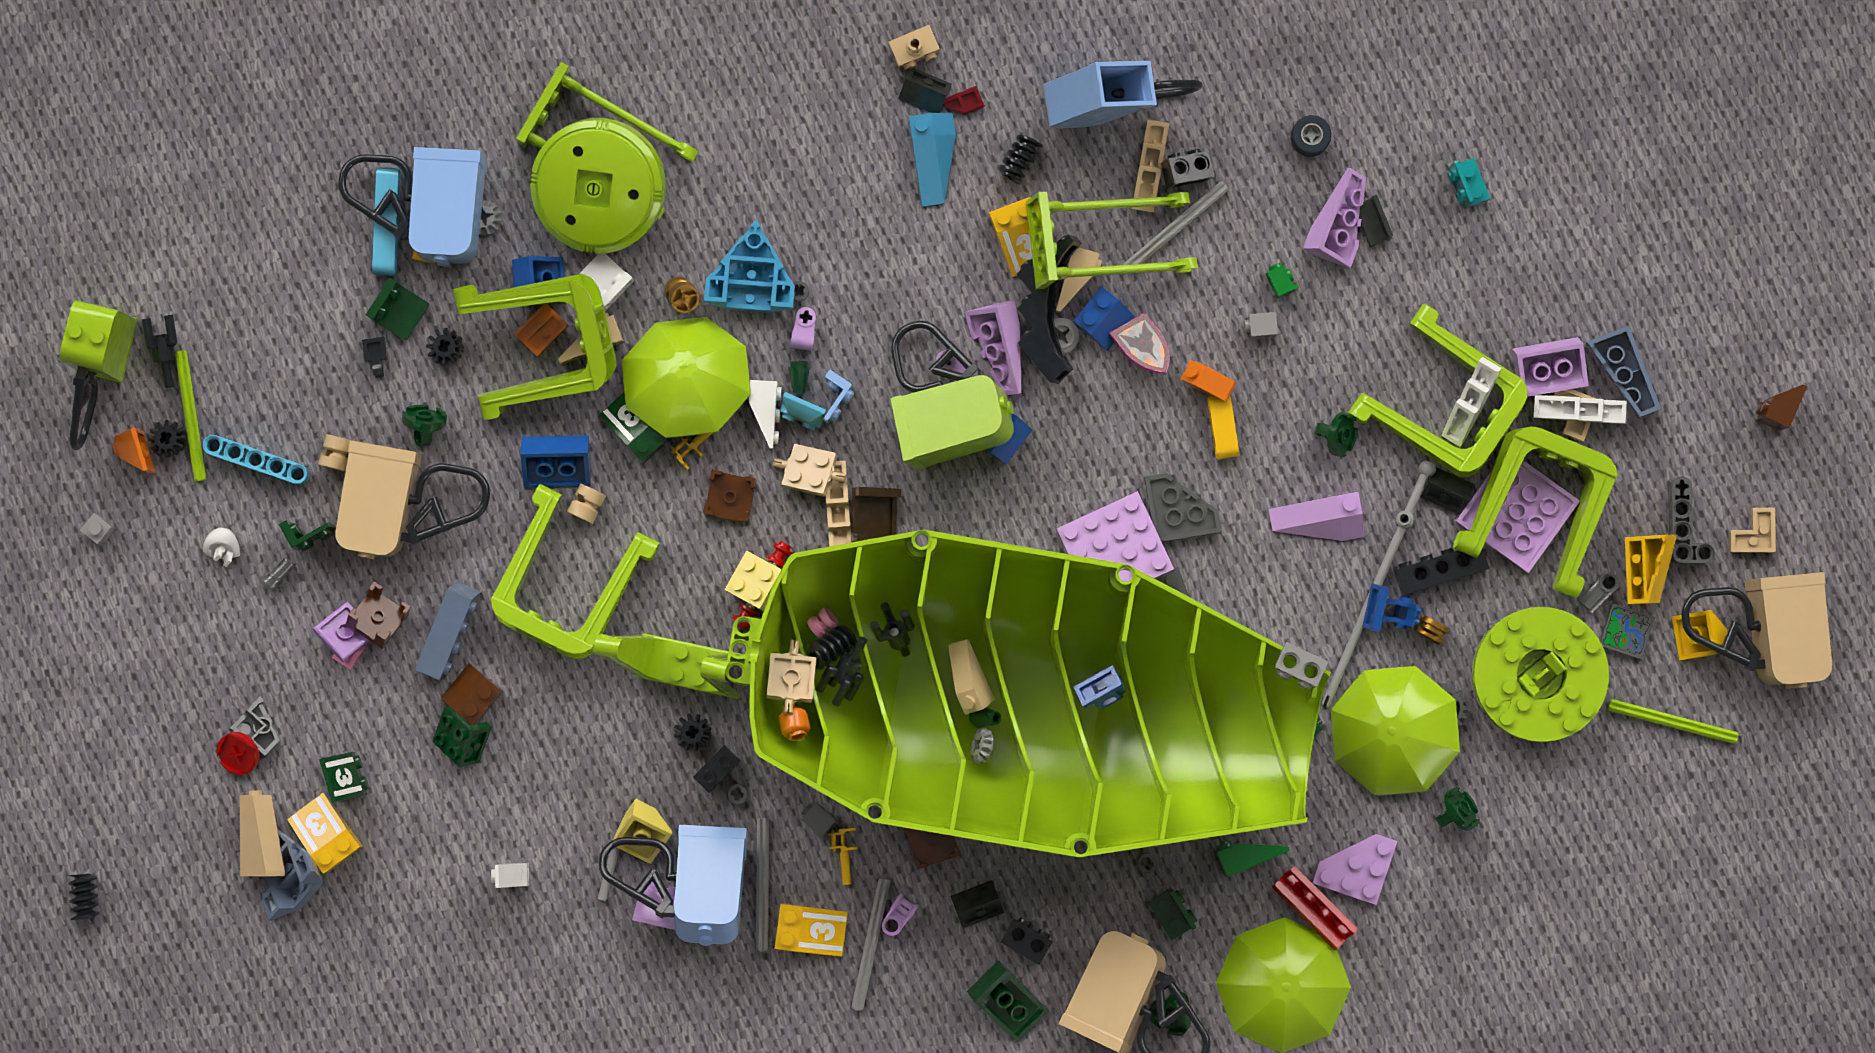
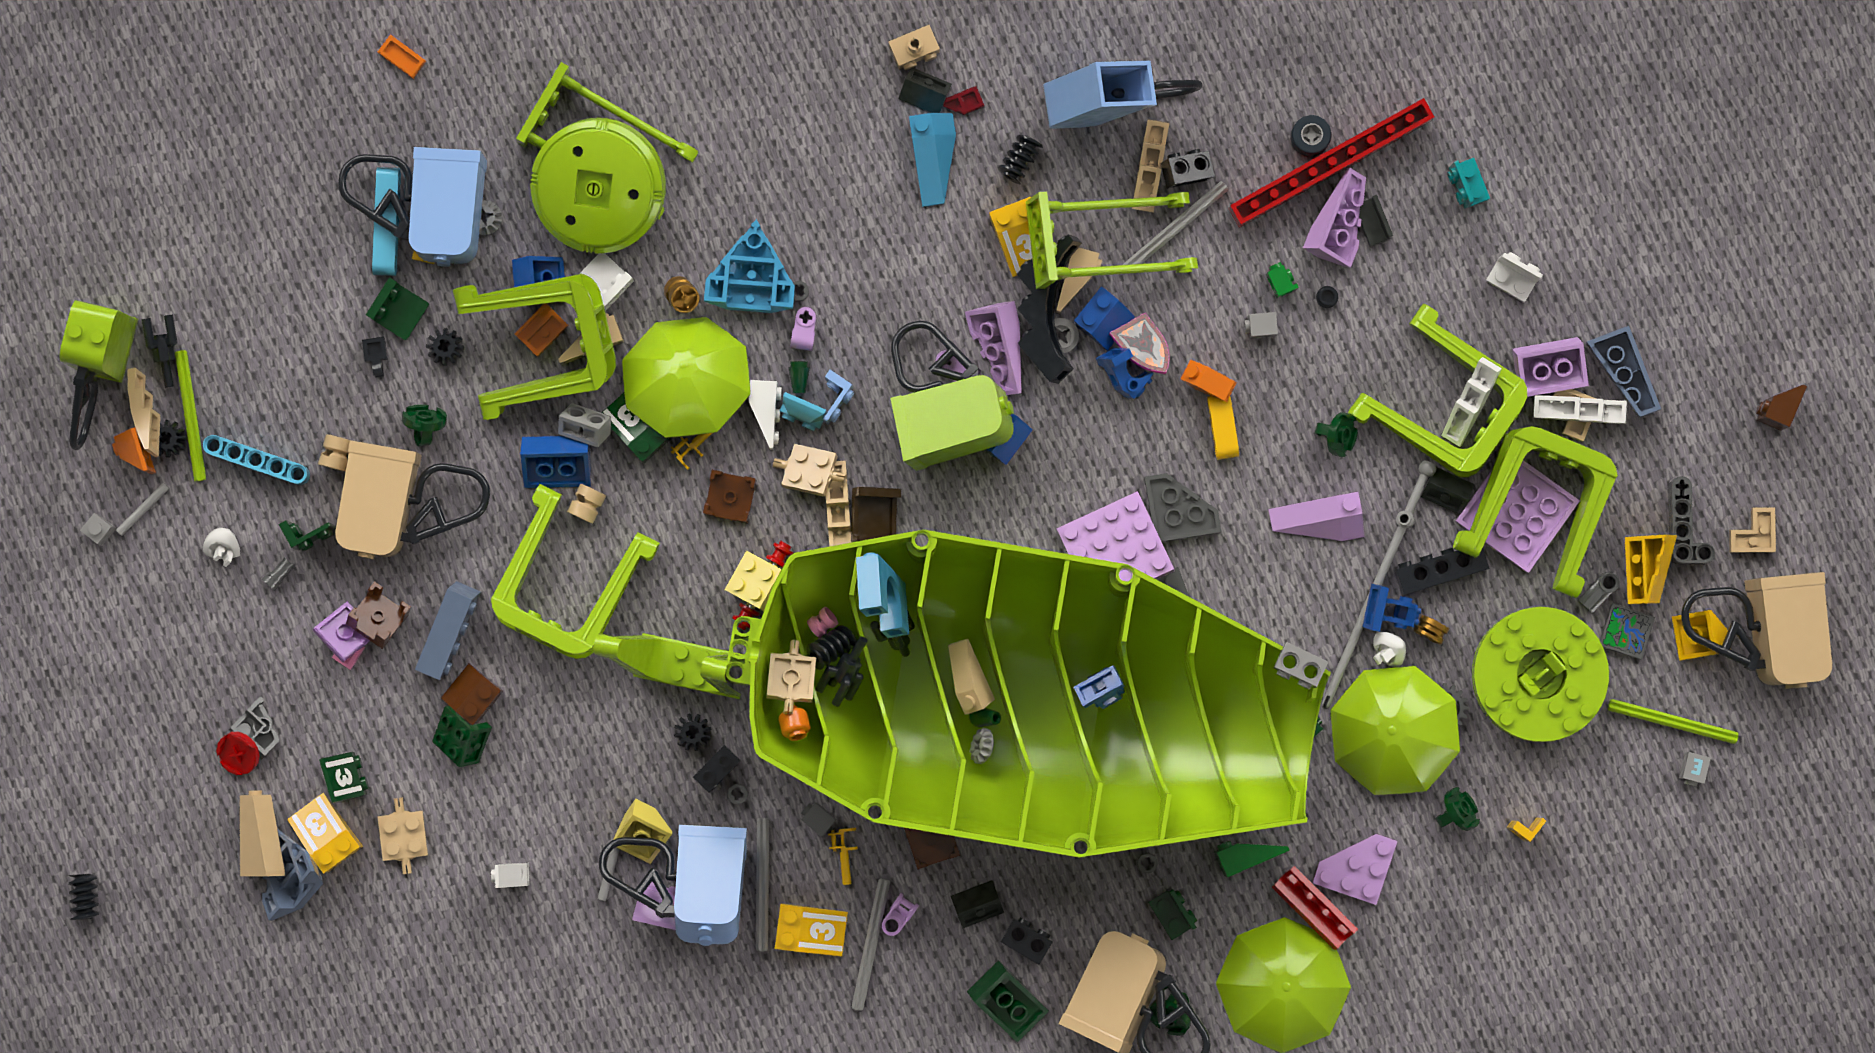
none -> light grey bar [116,482,170,536]
none -> tan slope [128,368,160,457]
none -> orange tile [377,34,426,79]
none -> tan plate [378,797,428,874]
none -> light grey brick [558,403,611,447]
none -> dark azure arch [856,553,909,638]
none -> blue tile [1095,348,1154,399]
none -> red brick [1228,98,1435,228]
none -> black plate [1316,286,1338,308]
none -> white piece [1373,632,1406,667]
none -> white bracket [1486,252,1543,303]
none -> yellow panel [1506,817,1546,842]
none -> light grey brick [1679,752,1711,787]

